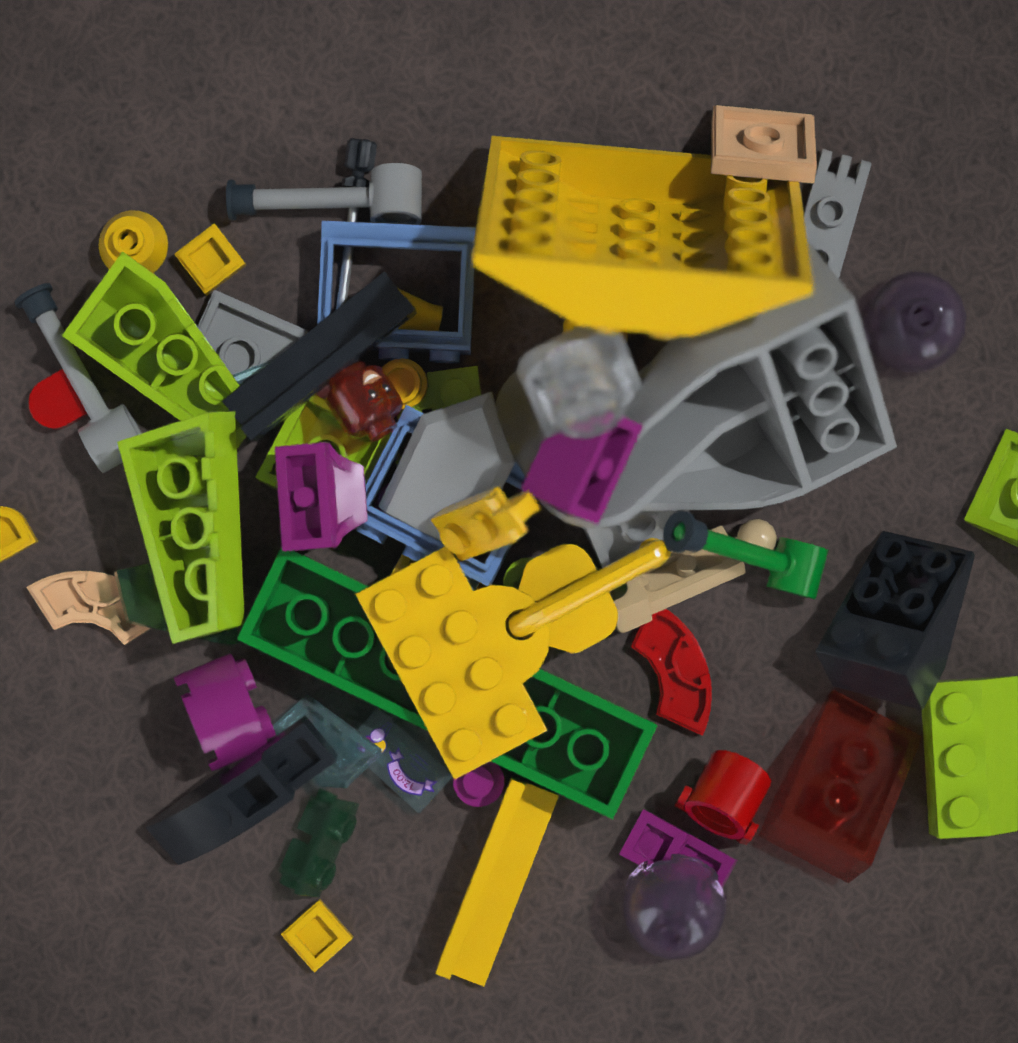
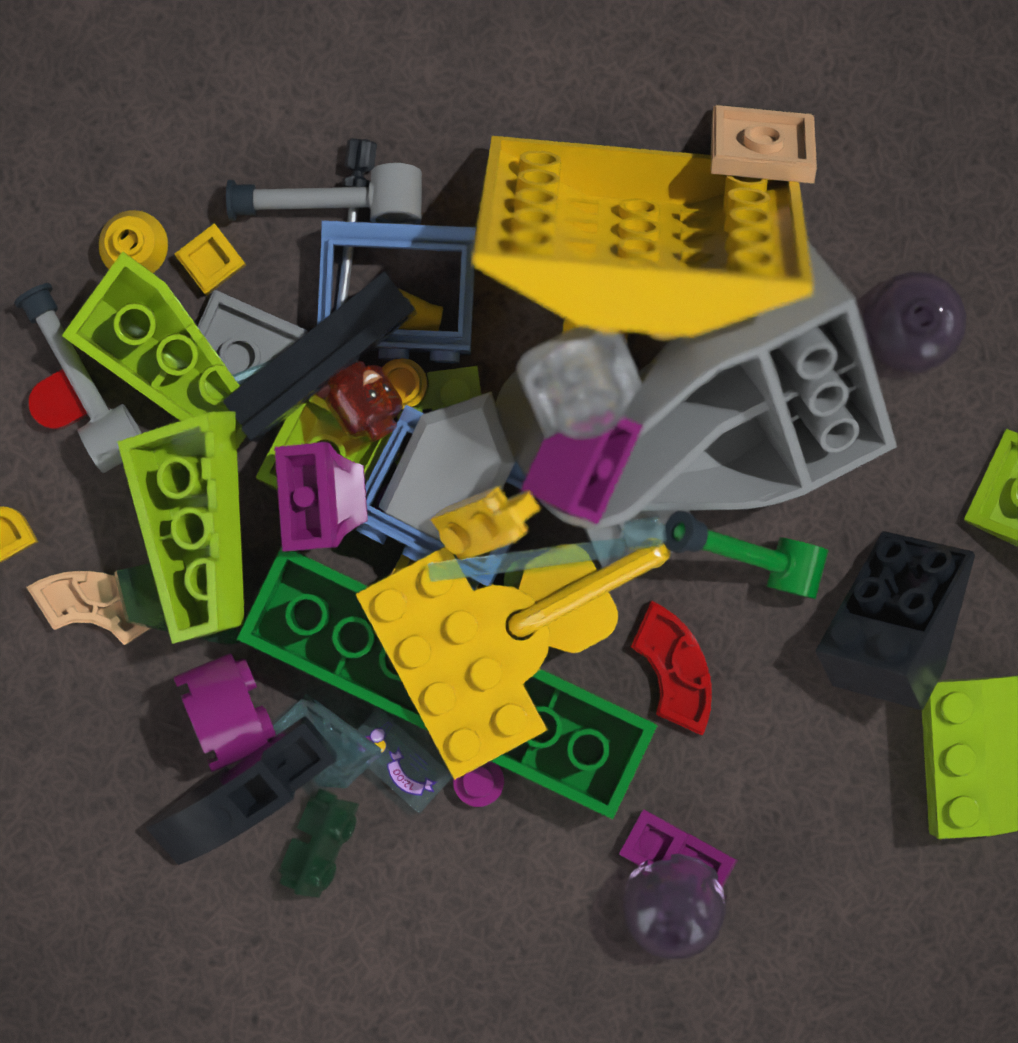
yellow tile [281,899,354,973] -> none
yellow fence [435,776,559,987] -> none
tan plate [609,519,777,633] -> none
red piece [675,750,771,845] -> none
clear red slope [758,689,922,884] -> none
light grey hinge [804,149,871,279] -> none
none -> clear light blue piece [428,517,667,581]

